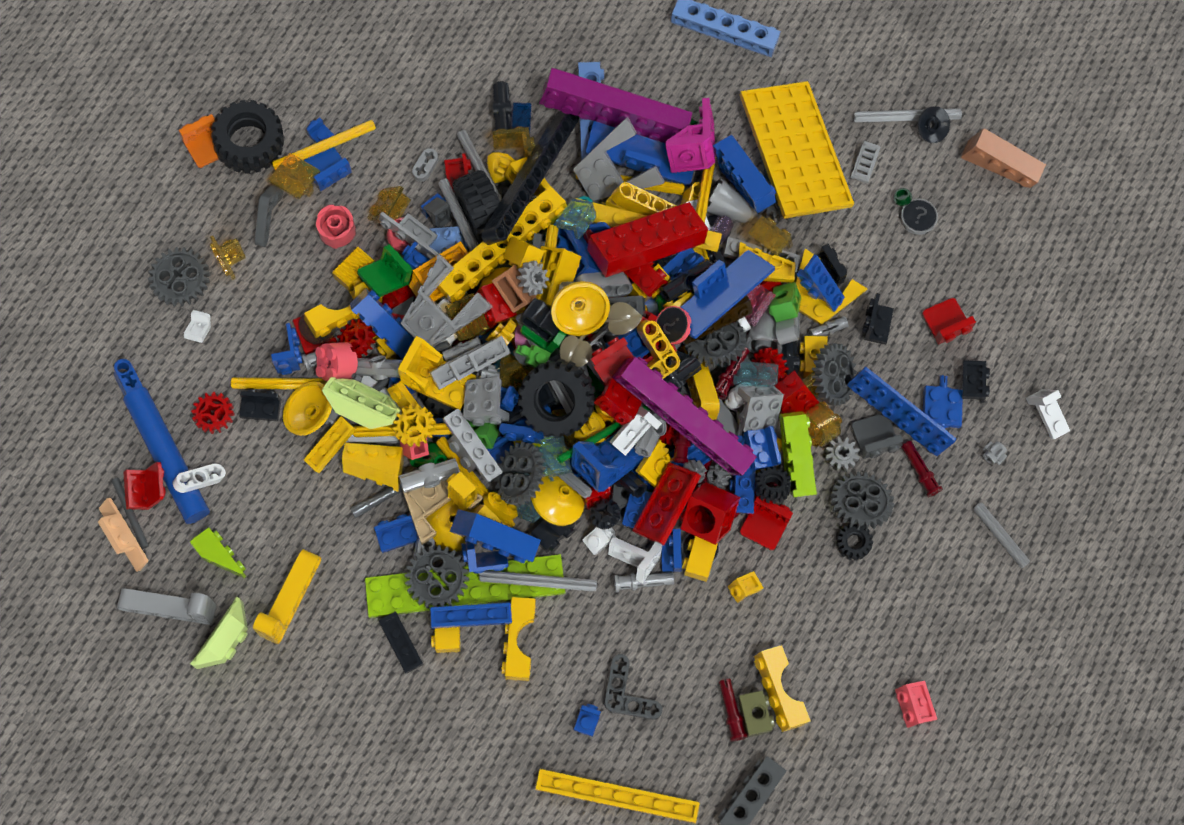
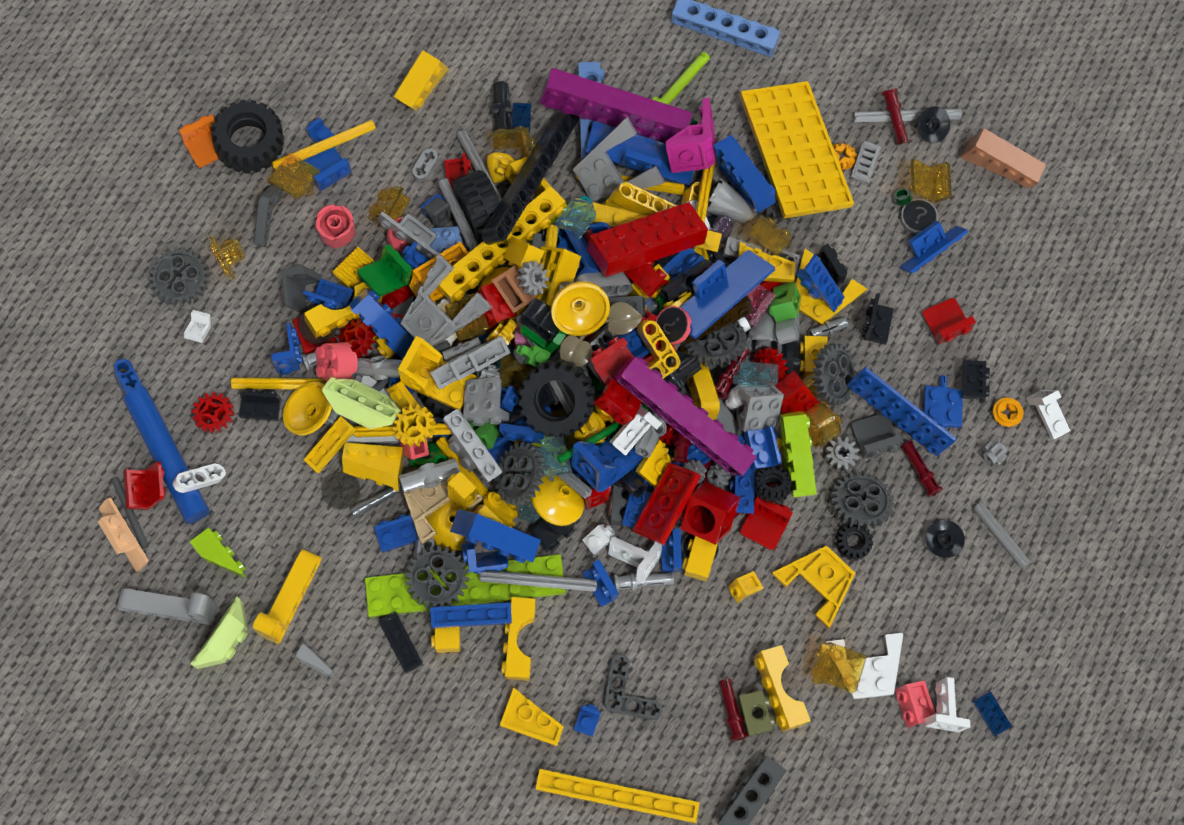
black gear [589,498,621,529] -> none
none -> dark grey bracket [281,264,321,314]
none -> light grey slope [295,643,334,678]
none -> blue bracket [302,278,354,310]
none -> clear smoke tile [321,471,361,510]
none -> yellow wedge [394,50,449,111]
none -> yellow wing [500,688,564,747]
none -> blue bracket [583,559,619,607]
none -> lime piece [652,51,710,105]
none -> yellow wing [772,546,855,629]
none -> clear yellow bracket [811,642,866,693]
none -> white wing [825,633,903,700]
none -> light orange gear [833,142,857,170]
none -> dark red pin [881,88,909,145]
none -> blue bracket [900,221,968,274]
none -> clear yellow bracket [910,159,952,204]
none -> white bracket [924,677,970,733]
none -> black dish [925,520,965,558]
none -> clear blue tile [973,691,1012,737]
none -> light orange gear [992,398,1024,428]

